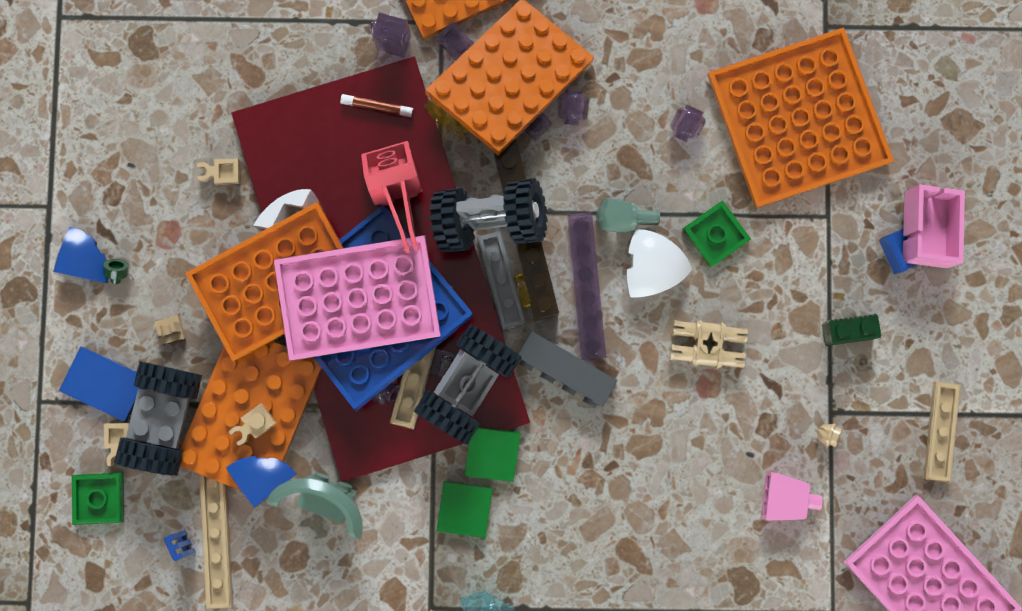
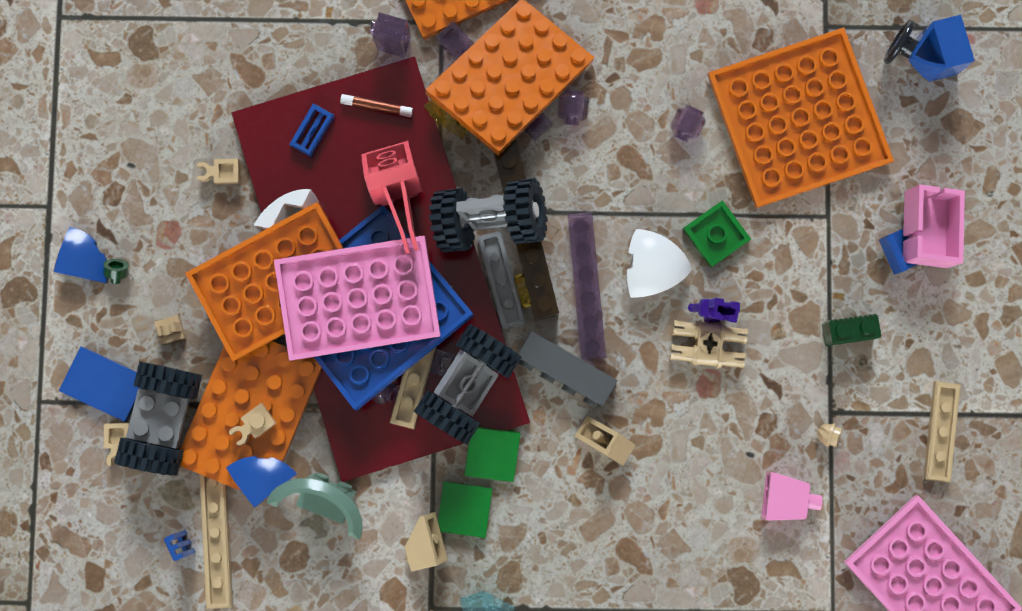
green tile [72,472,124,525] -> none
sand green piece [596,198,660,233] -> none
none -> blue tile [289,103,335,158]
none -> tan slope [405,512,448,572]
none -> tan slope [574,416,636,466]
none -> dark purple animal [688,298,740,323]
none -> blue piece [884,15,975,82]

